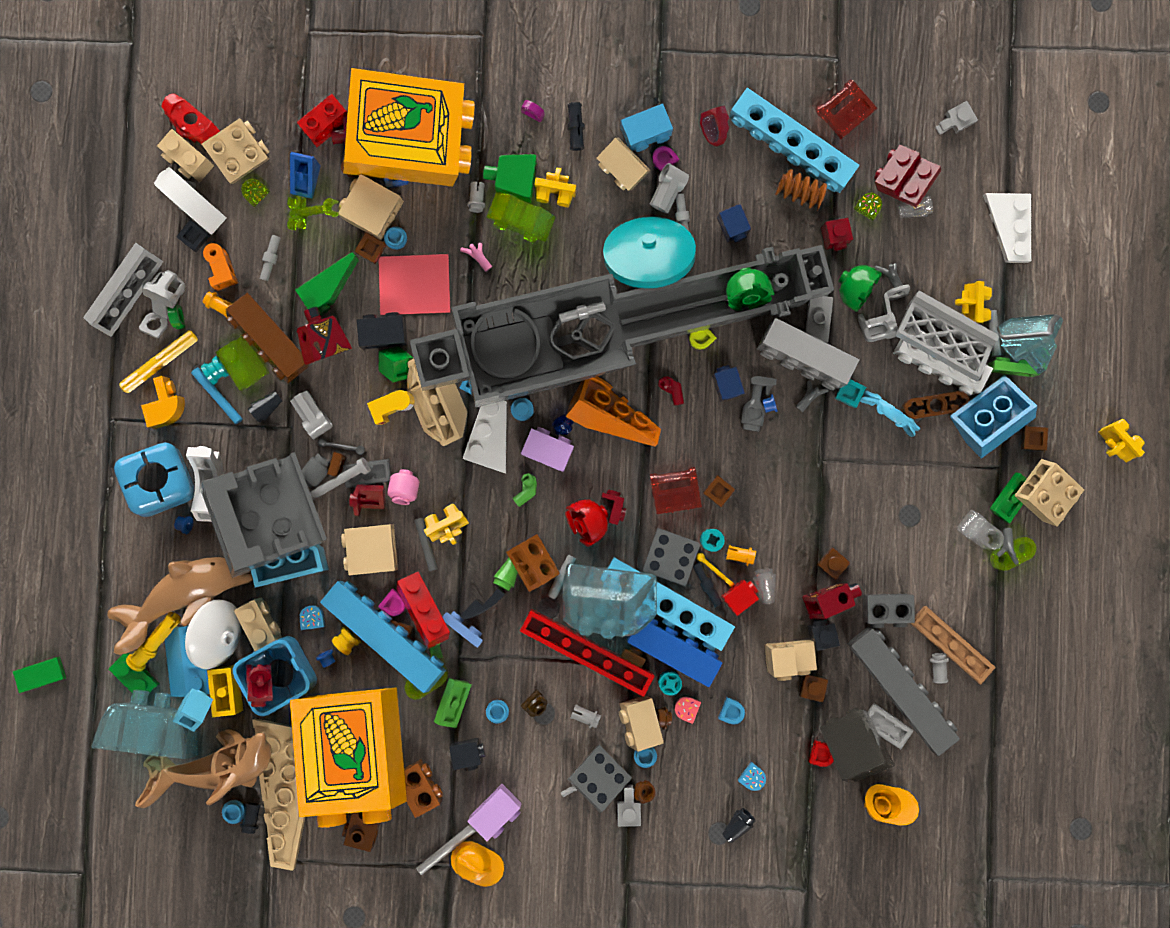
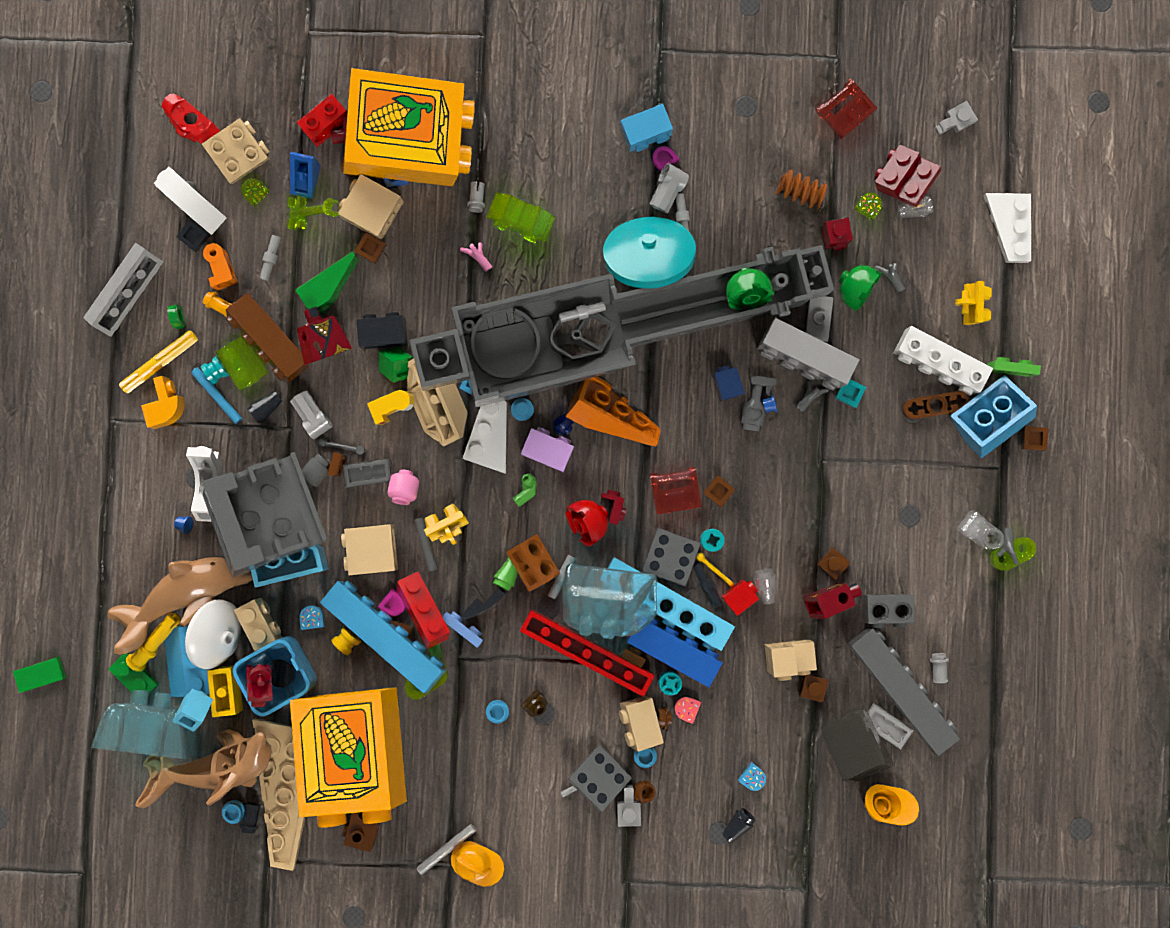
dark azure piece [114,442,195,517] -> none
light grey piece [139,270,186,338] -> none
tan brick [157,129,214,183] -> none
light grey bar [310,458,371,500] -> none
blue piece [316,649,335,668] -> none
dark red bracket [349,484,386,516] -> none
coral piece [379,254,450,315] -> none
dark azure plate [384,226,407,250] -> none
dark orange brick [404,759,443,818] -> none
bright green plate [434,678,472,728] -> none
black brick [449,737,486,771] -> none
lavender brick [467,784,521,841] -> none
green torso [483,154,537,203] -> none
magenta tile [521,100,545,122] -> none
yellow hips [535,167,576,207] -> none
black pin [567,102,585,151] -> none
light grey pin [570,704,601,729] -> none
tan brick [597,138,651,191] -> none
dark red arm [658,376,685,406] -> none
neon yellow tile [689,329,717,350] -> none
dark red rock [700,105,729,147] -> none
dark blue brick [717,204,751,243] -> none
dark azure tile [718,697,745,725] -> none
light orange pin [726,545,756,566] -> none
medium azure brick [729,88,859,193] -> none
black brick [807,619,840,651] -> none
red tile [808,740,835,767] -> none
light grey piece [858,284,910,342] -> none
medium azure piece [860,390,921,437] -> none
light grey fence [895,291,999,381] -> none
medium nougat tile [910,606,996,685] -> none
light grey bar [988,310,1002,357] -> none
green plate [990,472,1027,523] -> none
clear light blue piece [997,314,1063,375] -> none
tan brick [1014,459,1084,526] -> none
yellow hips [1098,419,1145,462] -> none

